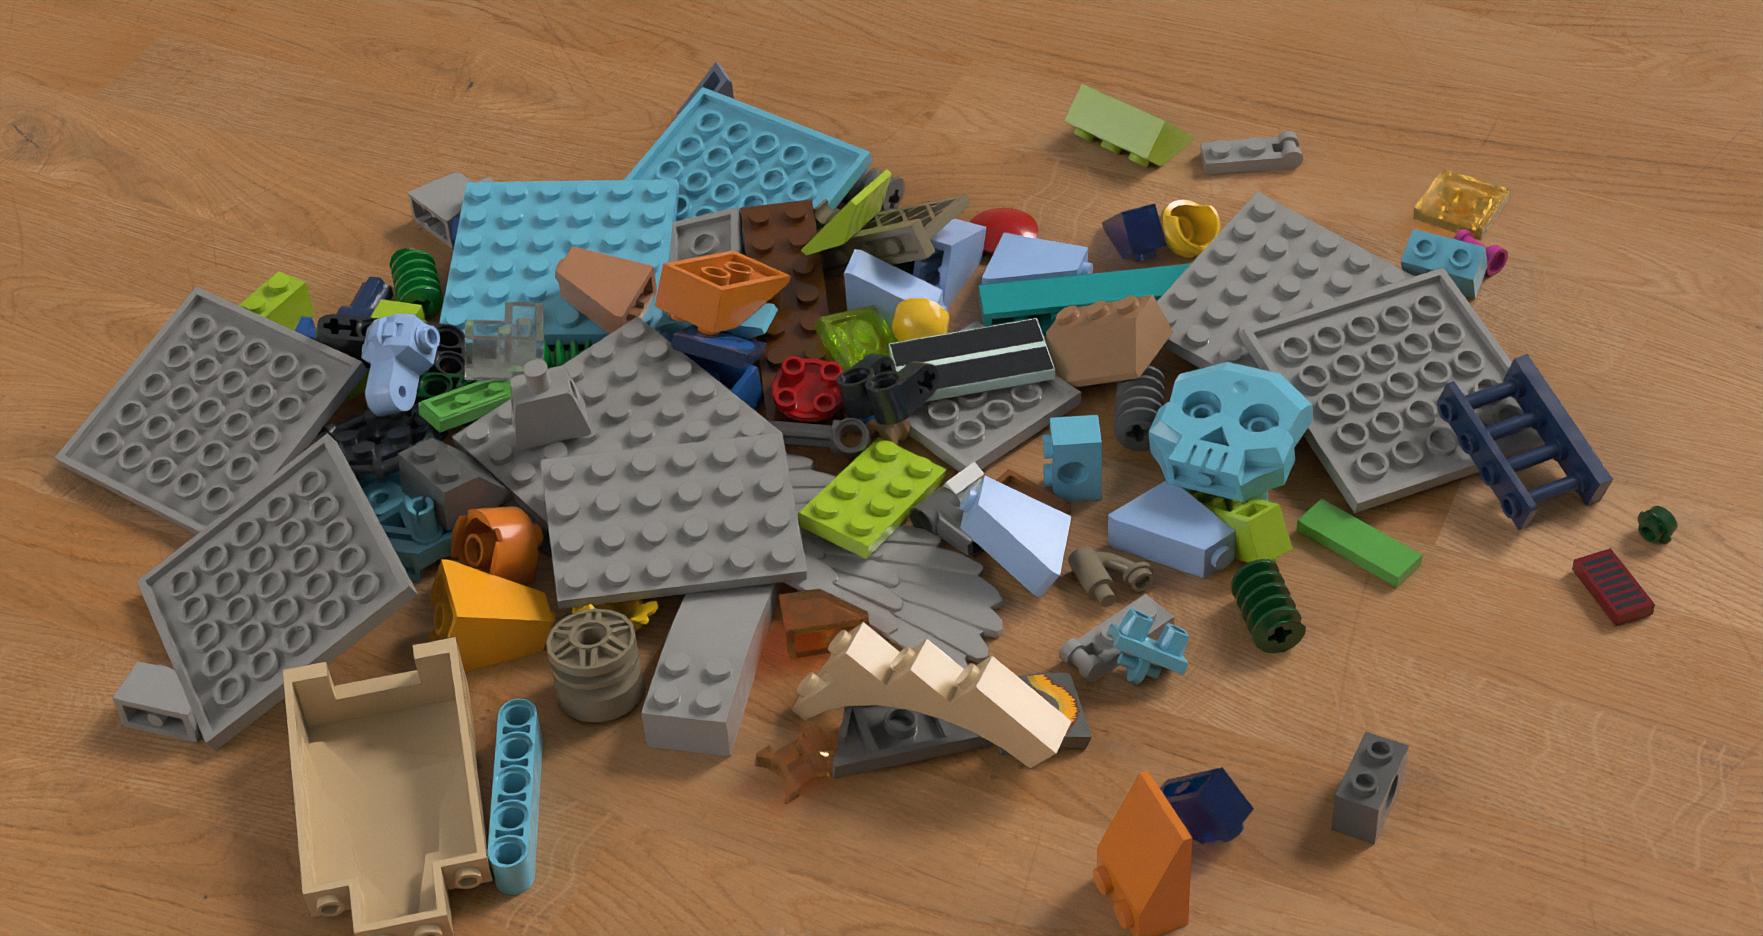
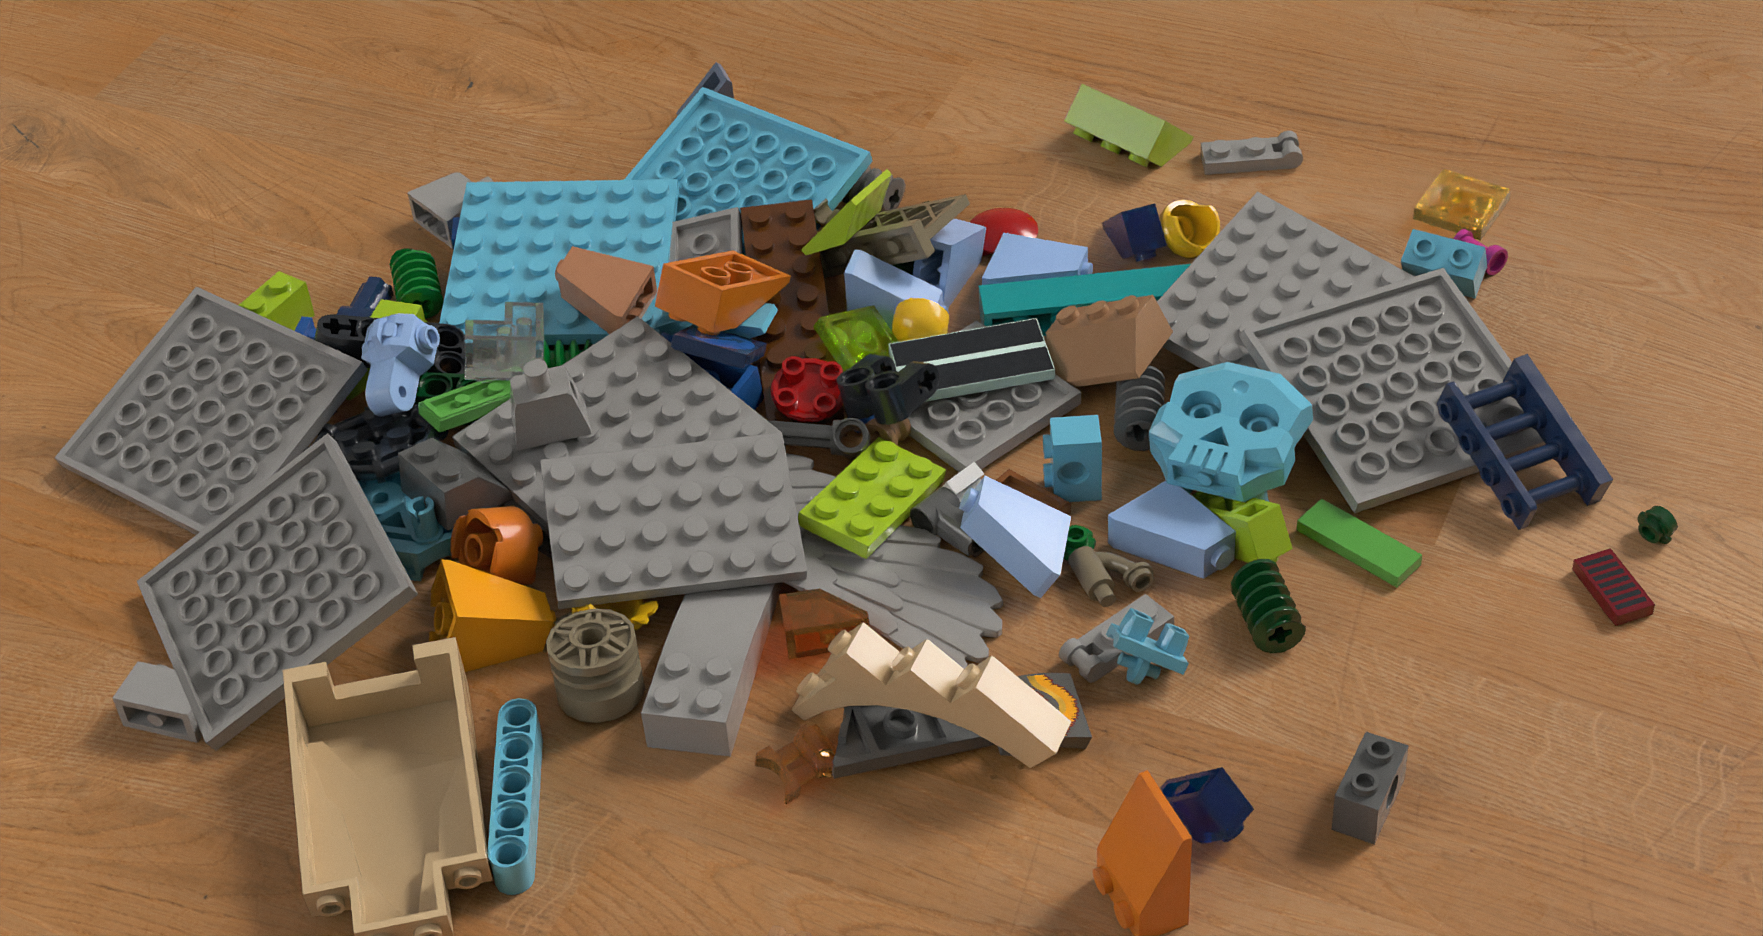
none -> green plate [1063,525,1096,561]

